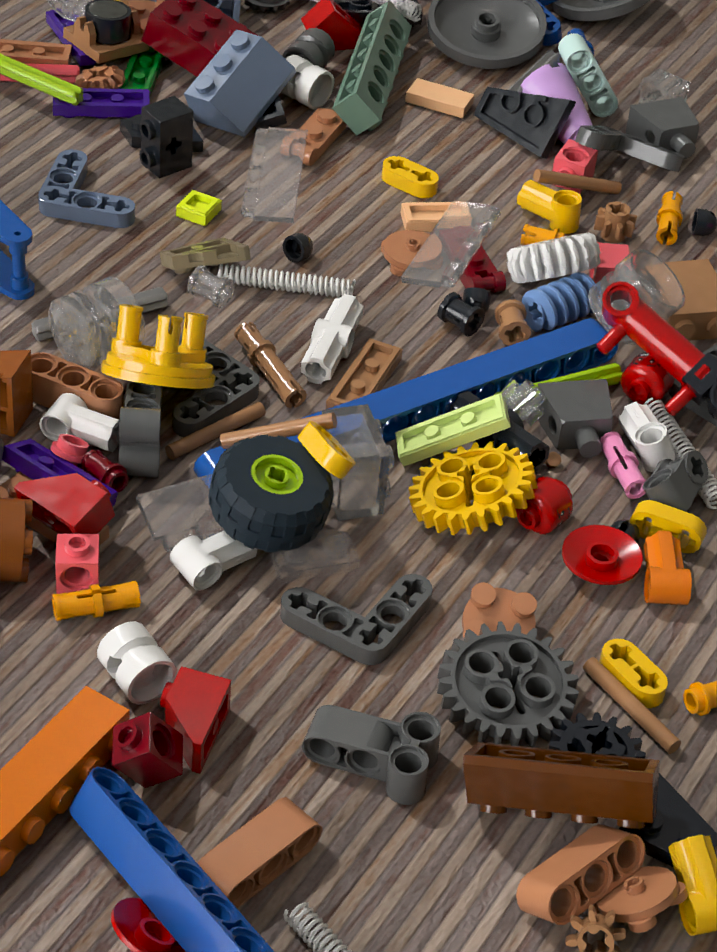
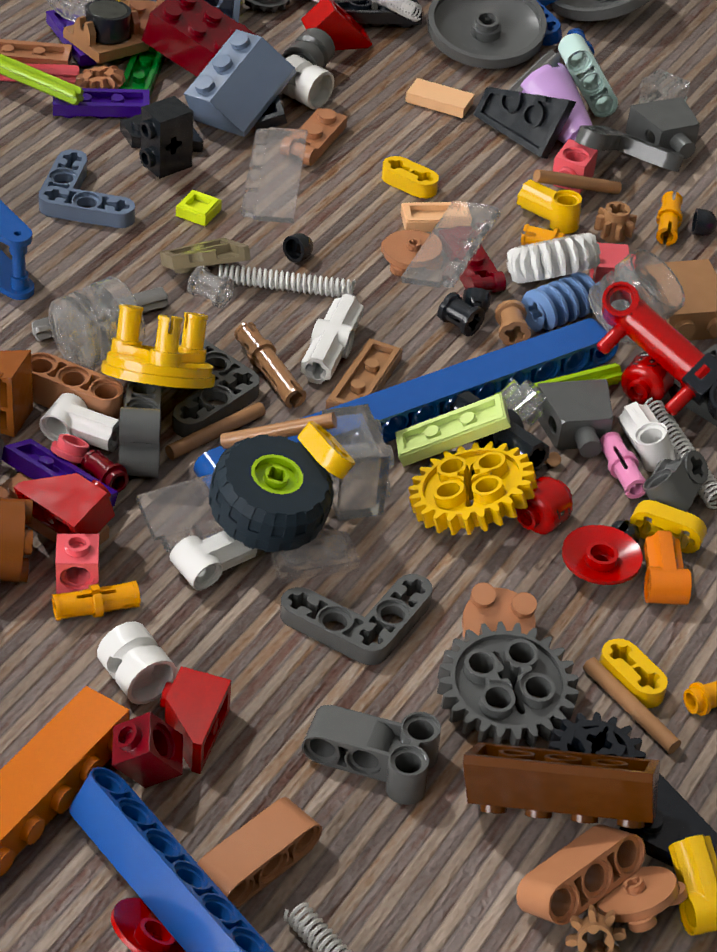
sand green brick [332,0,412,136] -> none

